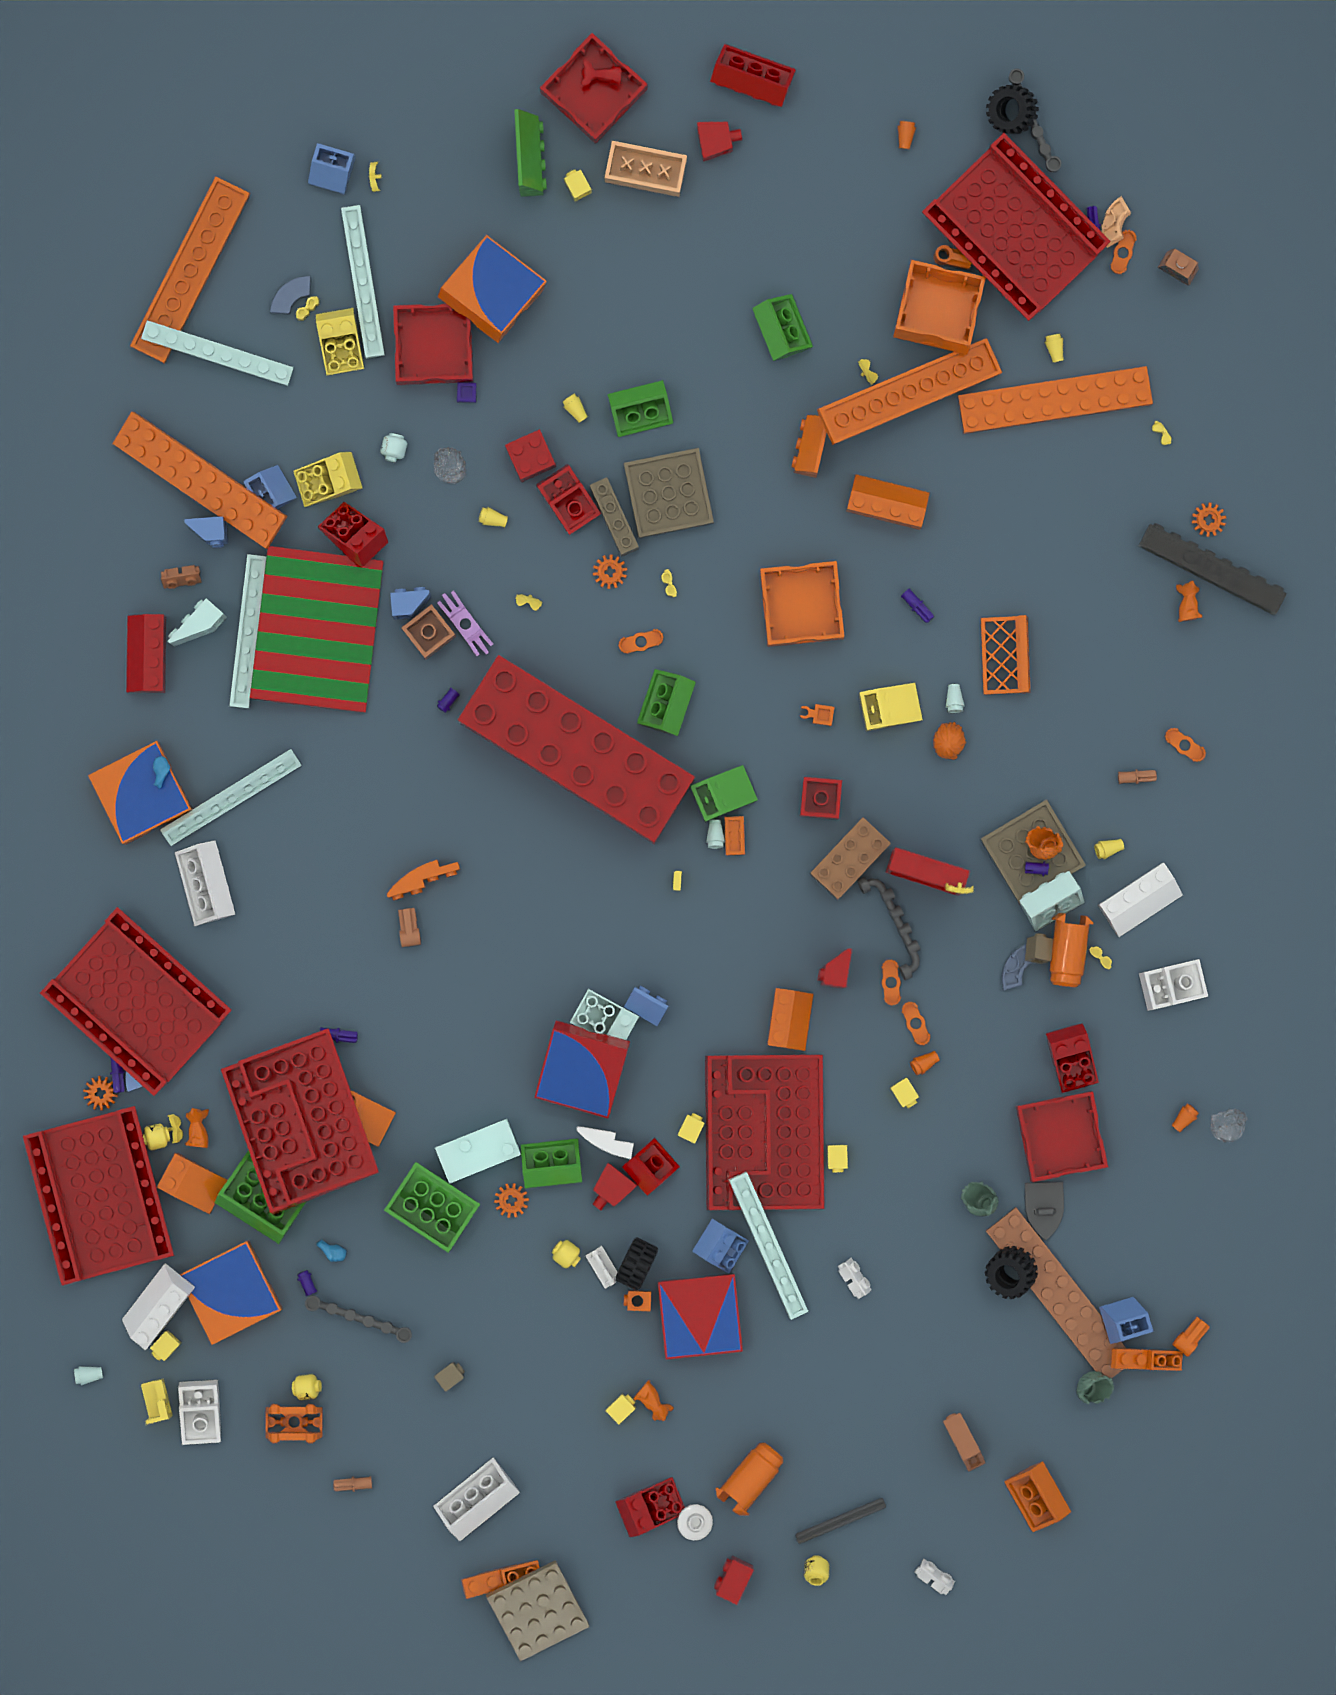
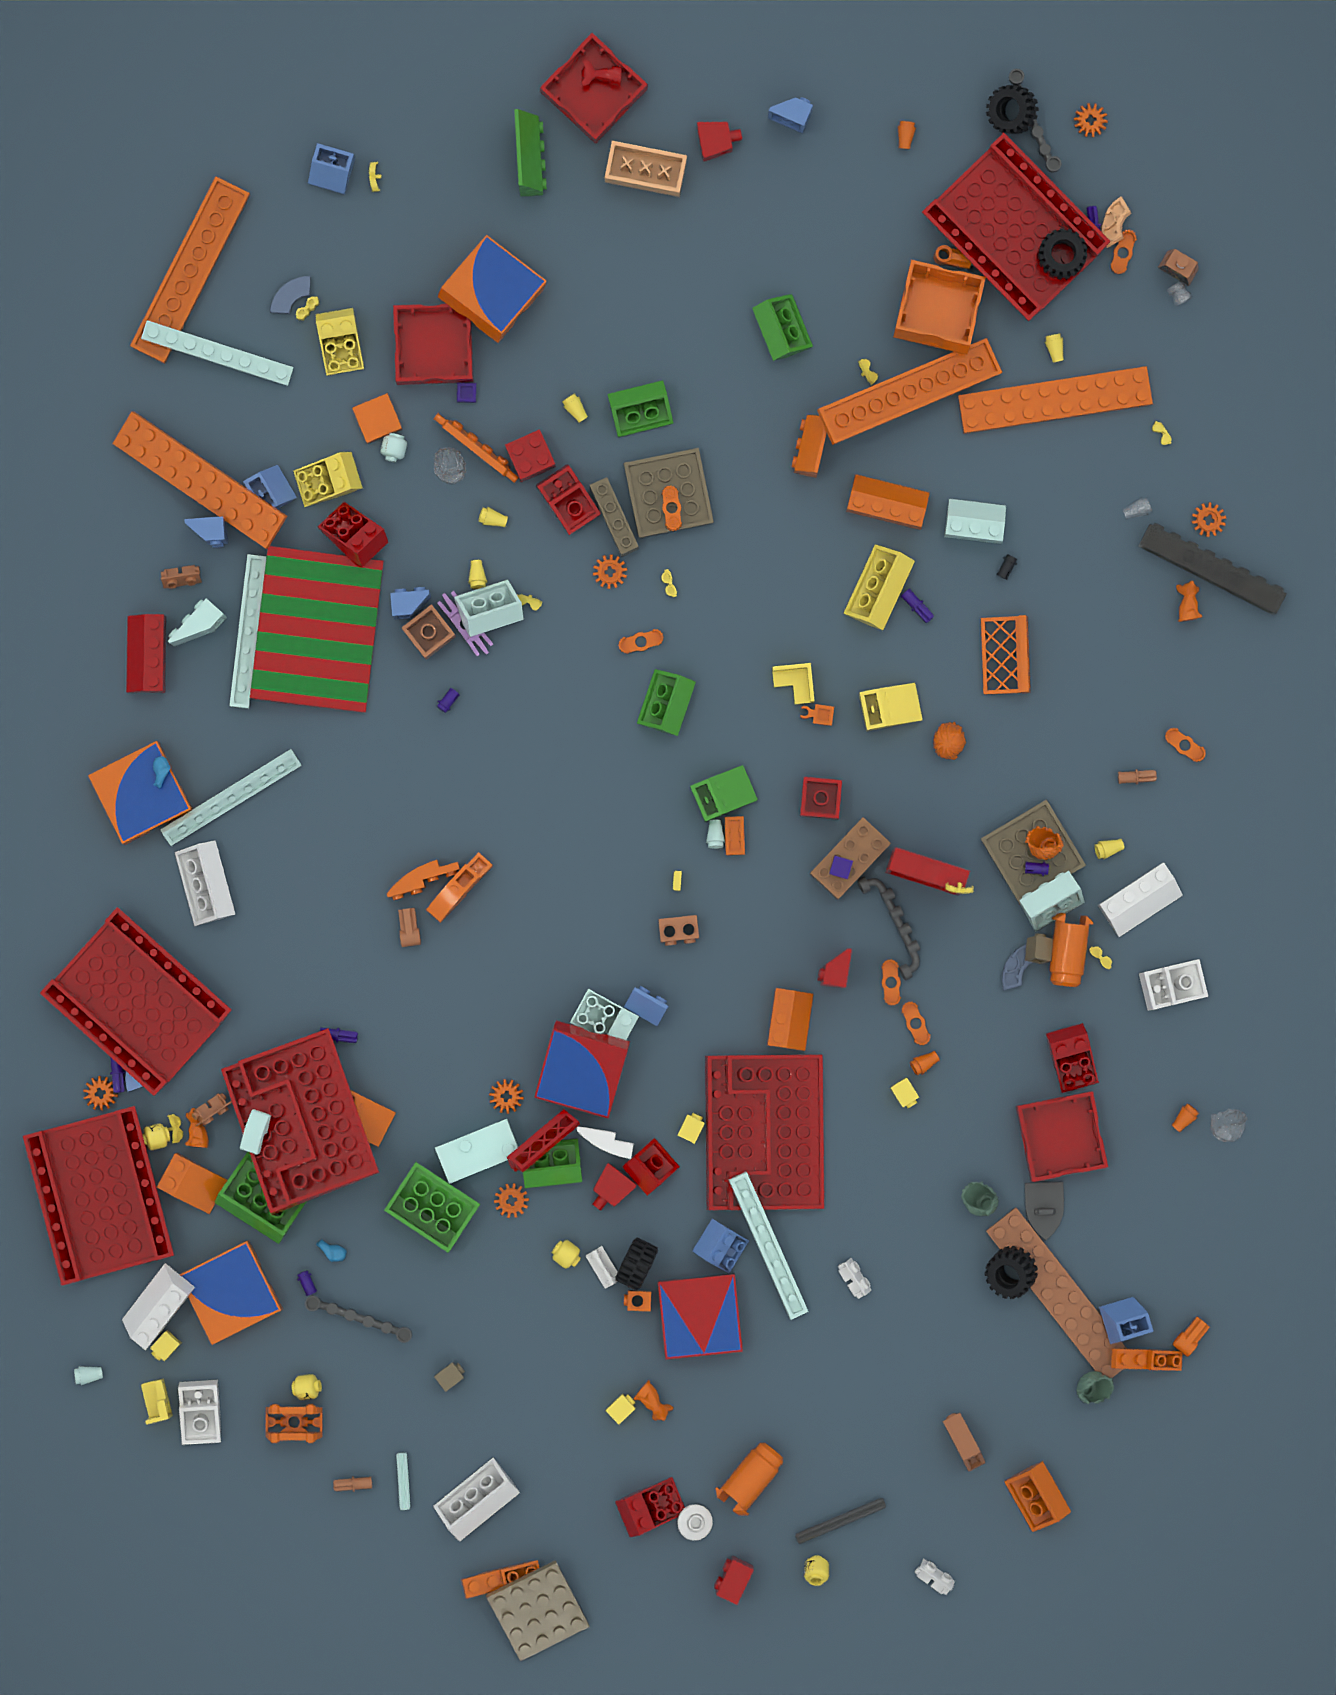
light aqua plate [341,205,385,359] -> none
red brick [458,655,695,844] -> none
light yellow brick [564,170,592,202] -> none
red slope [710,44,796,107] -> none
orange tile [760,561,844,647] -> none
light yellow brick [827,1145,848,1173] -> none
light aqua cone [946,684,965,713] -> none
none -> nougat hinge [192,1093,232,1126]
none -> light aqua slope [240,1109,271,1154]
none -> orange tile [352,393,402,444]
none -> light aqua axle [396,1452,410,1510]
none -> orange slope [426,852,493,923]
none -> orange plate [434,413,519,483]
none -> light aqua slope [454,580,524,637]
none -> light yellow cone [468,560,487,589]
none -> orange gear [489,1079,524,1114]
none -> red fence [507,1109,580,1172]
none -> nougat brick [659,915,699,946]
none -> orange piece [661,486,682,531]
none -> medium blue slope [768,97,813,134]
none -> light yellow panel [772,663,815,705]
none -> dark purple tile [829,856,853,880]
none -> light yellow slope [843,544,915,630]
none -> light aqua slope [944,499,1006,544]
none -> black pin [996,554,1017,580]
none -> black tyre [1038,228,1087,279]
none -> orange gear [1074,103,1108,137]
none -> clear cone [1123,497,1153,519]
none -> clear wheel [1167,281,1192,307]

